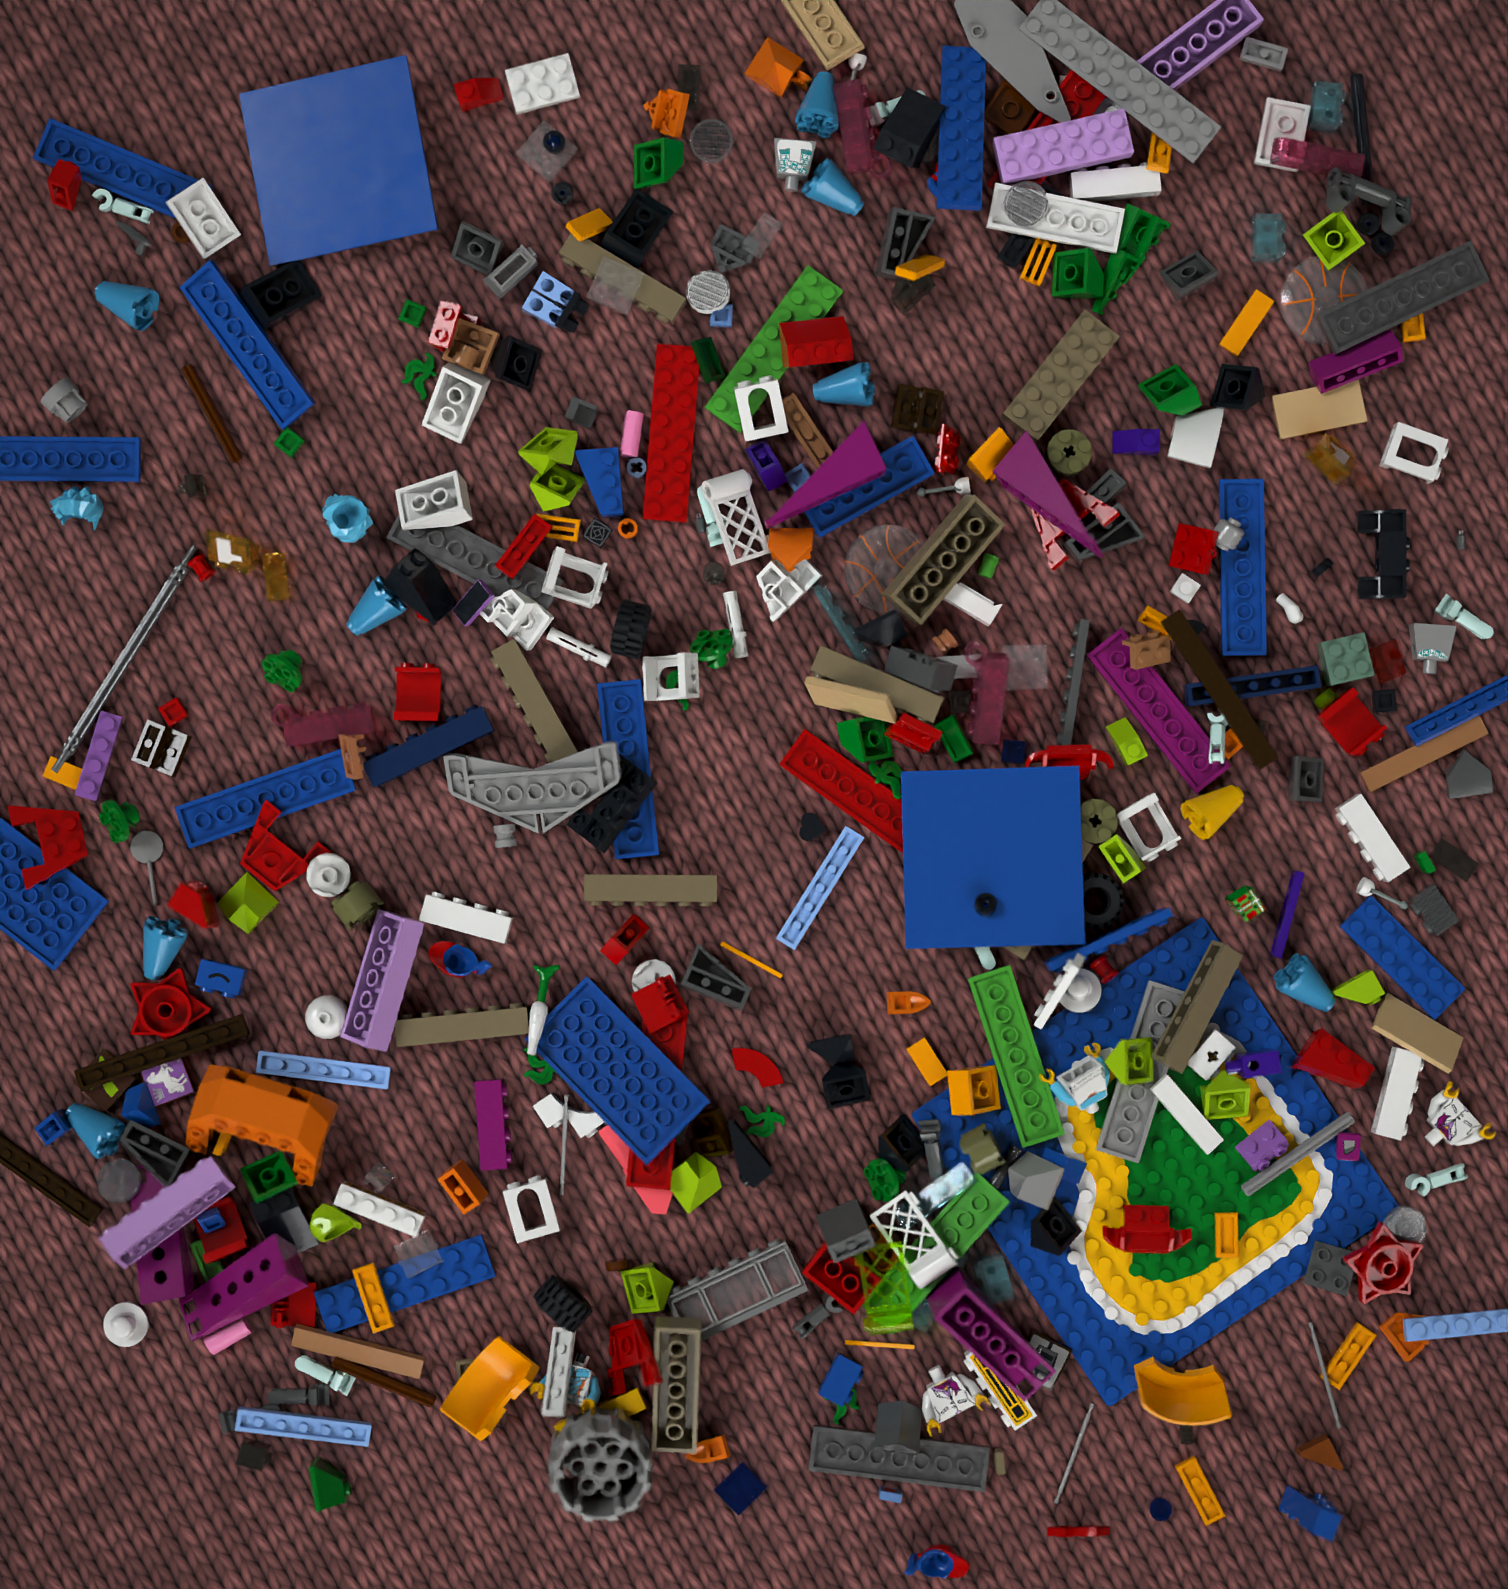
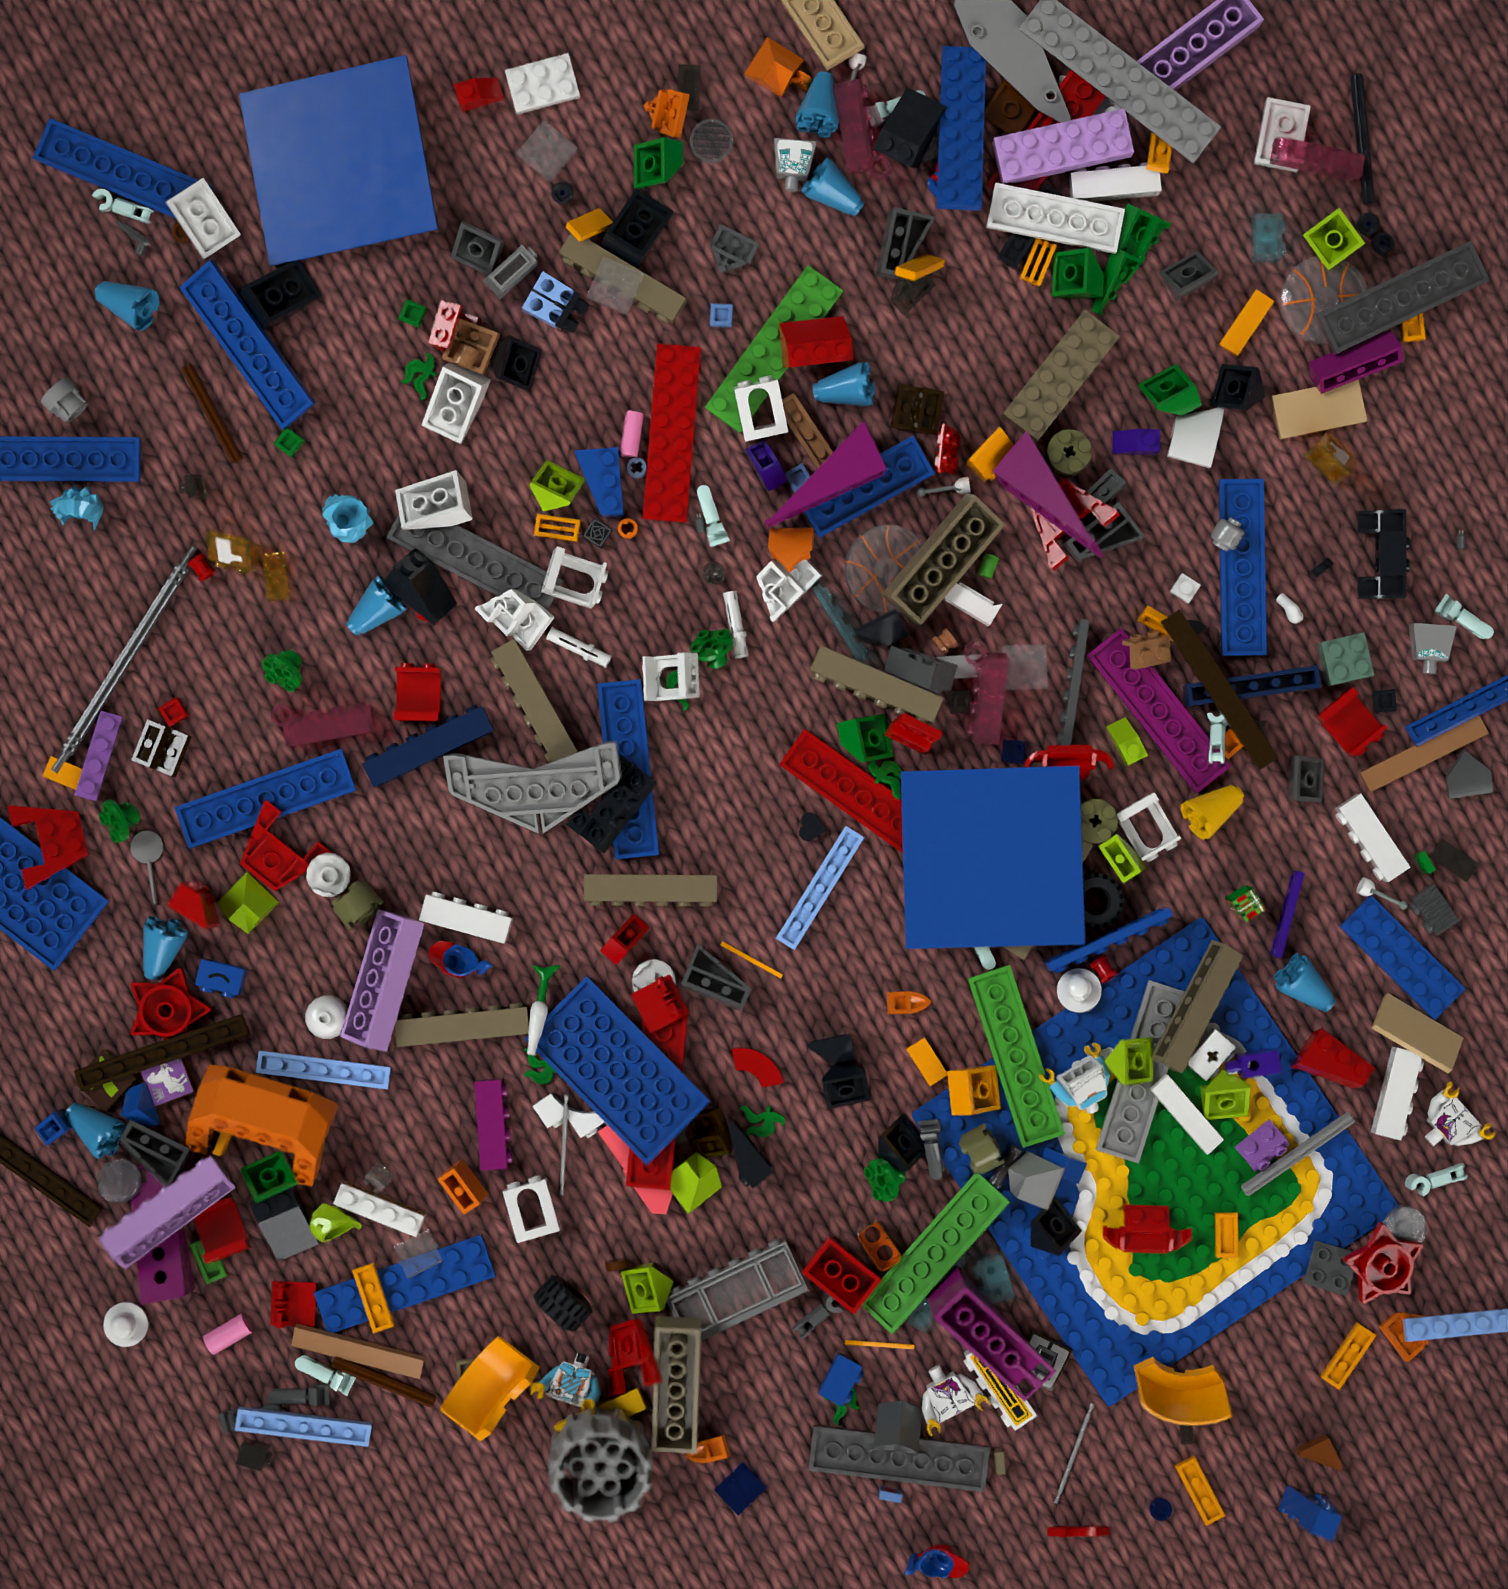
red slope [47,159,82,211] -> none
magenta piece [179,1233,309,1341] -> none
blue tile [197,1207,226,1234] -> none
green slope [309,1457,351,1512] -> none
nougat plate [339,733,366,780] -> none
black tile [452,580,495,626] -> none
light grey wheel [493,824,517,848] -> none
red plate [495,513,552,580] -> none
lime slope [518,427,578,475] -> none
white tile [542,1327,576,1417] -> none
black tile [543,130,566,154] -> none
dark grey panel [565,396,599,429] -> none
black tyre [610,599,652,659] -> none
tile [686,271,730,314] -> none
dark green tile [691,337,726,384] -> none
white piece [702,469,771,566] -> none
clear tile [741,212,783,259] -> none
tan tile [804,676,898,724] -> none
dark grey panel [816,1198,876,1263] -> none
clear neon green piece [854,1241,914,1335] -> none
white piece [870,1190,959,1289] -> none
clear light blue plate [895,1162,977,1228] -> none
green tile [934,714,975,763] -> none
black tile [974,893,997,916] -> none
clear tile [1004,181,1048,226] -> none
white plate [1034,953,1085,1029] -> none
red plate [1169,523,1218,575] -> none
light grey plate [1239,36,1288,72] -> none
clear light blue brick [1308,81,1345,133] -> none
light grey piece [1308,1322,1341,1428] -> none
clear neon green tile [1314,688,1336,709] -> none
dark grey piece [1326,167,1412,235] -> none
lime slope [1331,969,1385,1005] -> none
magenta slope [1335,1132,1361,1161] -> none
clear red piece [1369,639,1406,684] -> none
white panel [1379,422,1449,484] -> none

